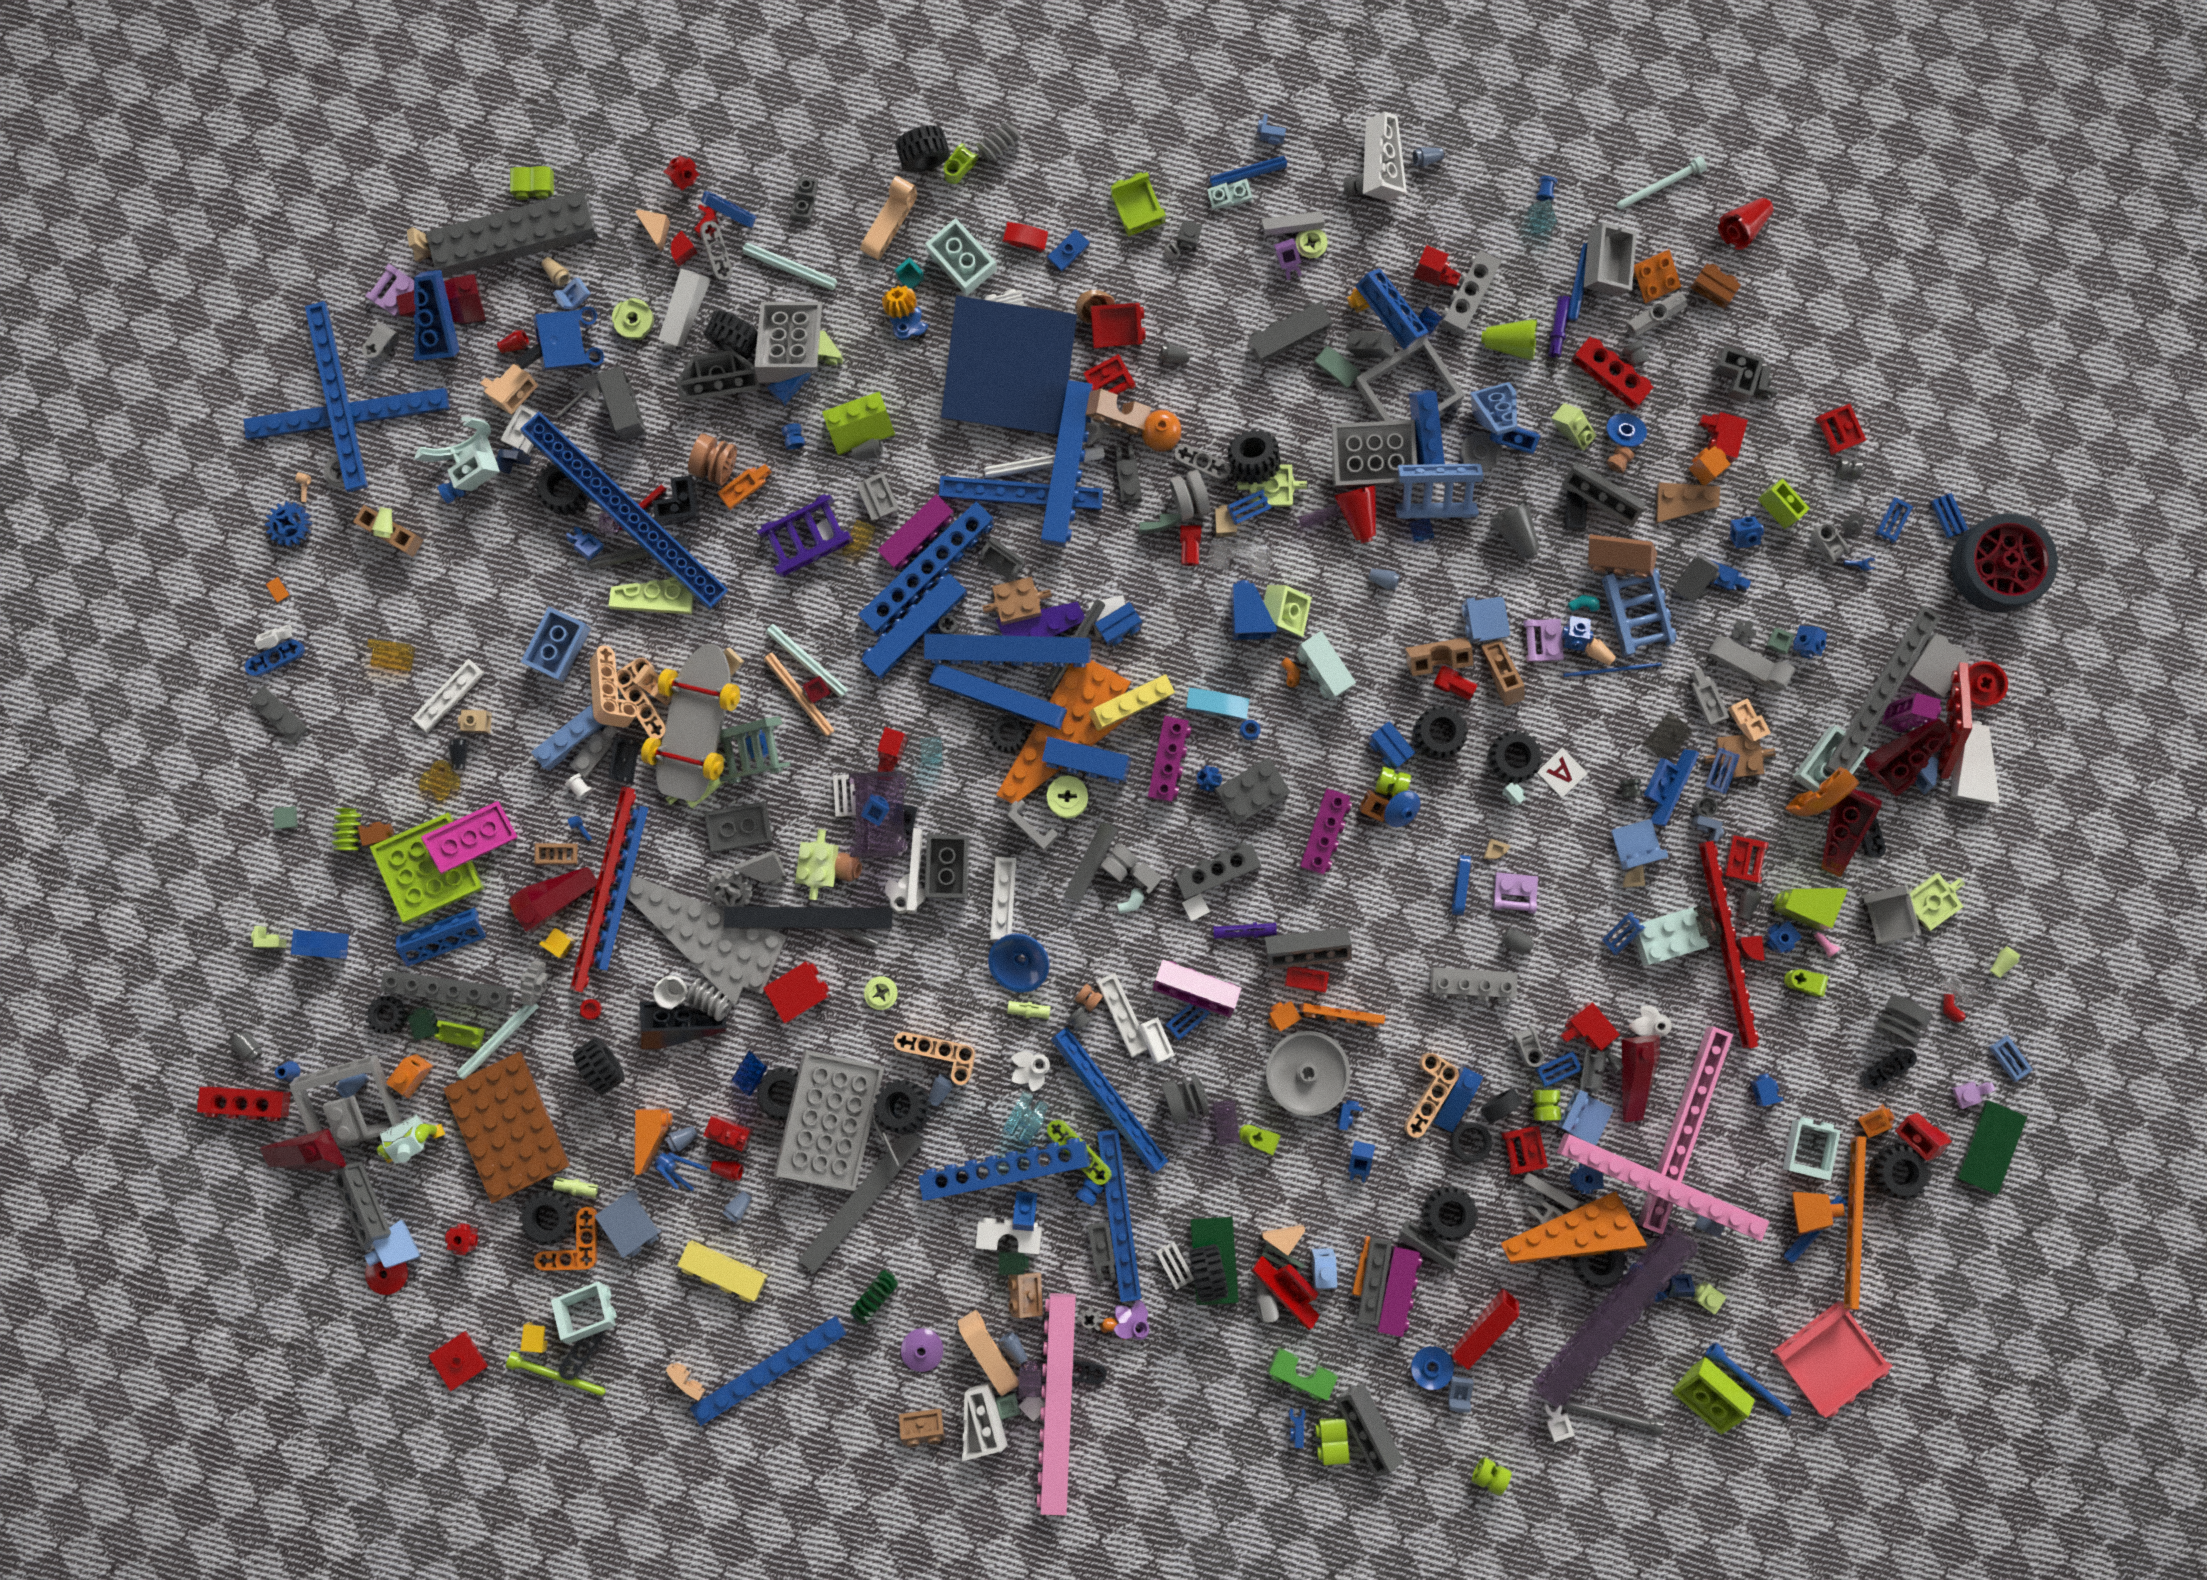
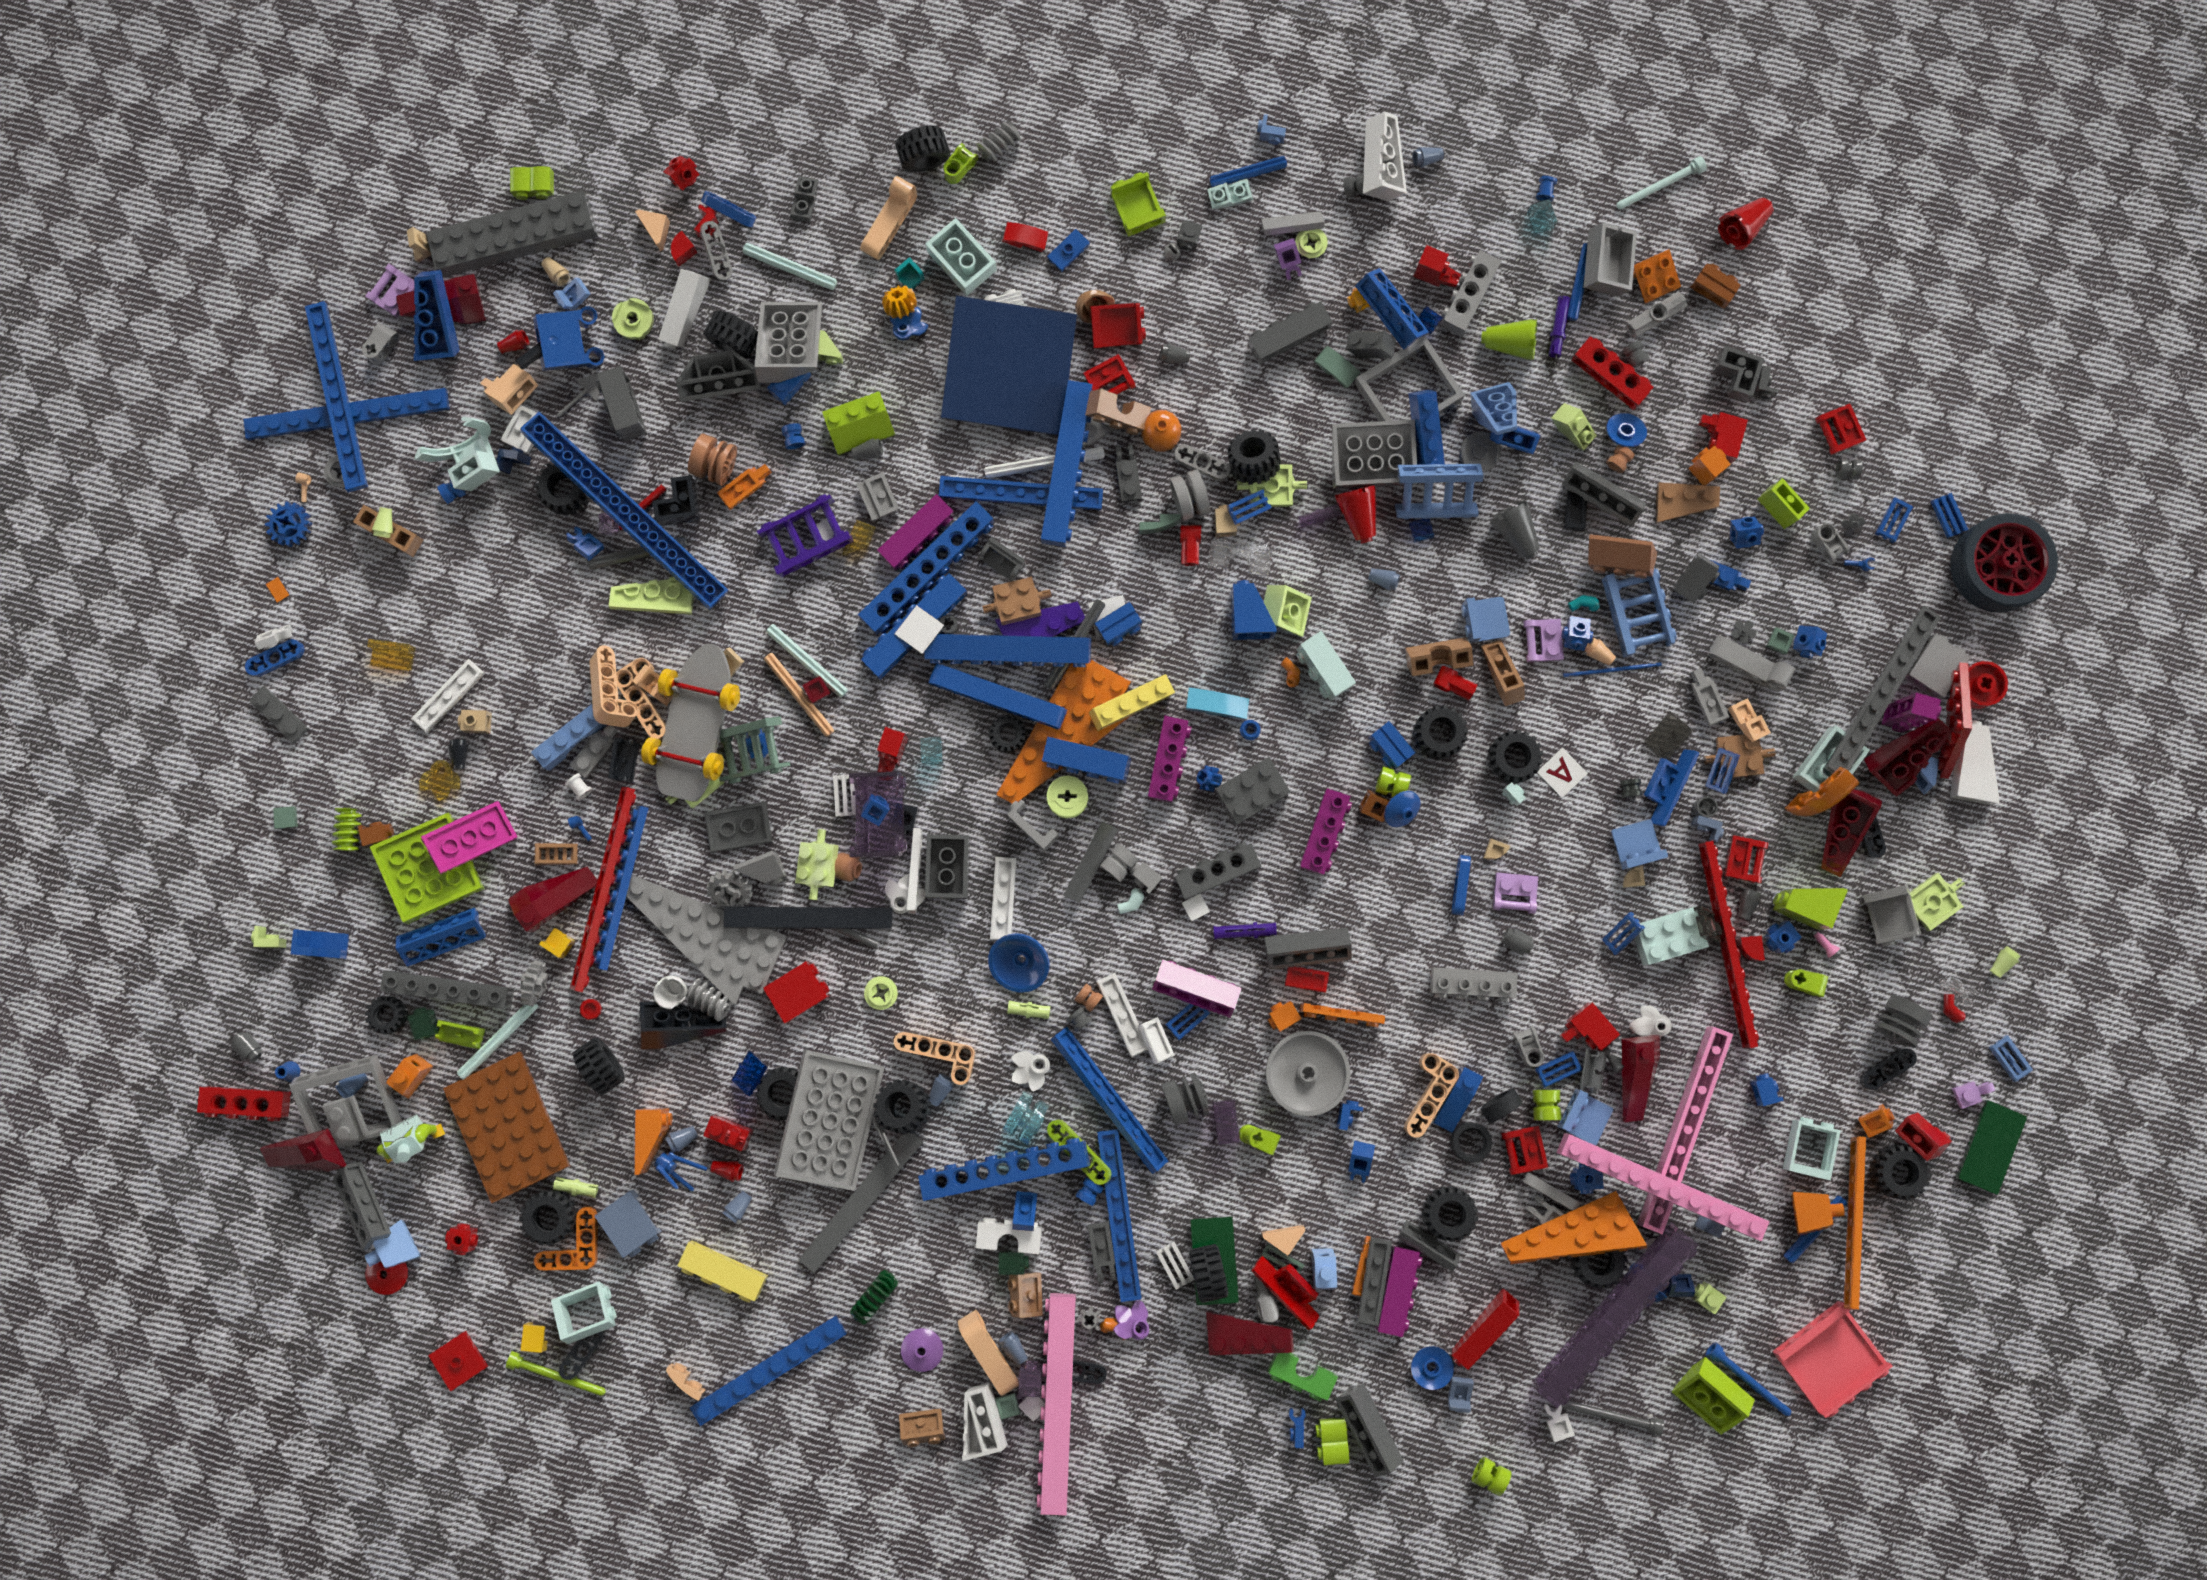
medium blue brick [521,606,591,683] -> none
none -> white sticker [895,605,944,654]
none -> dark red wing [1206,1311,1294,1355]

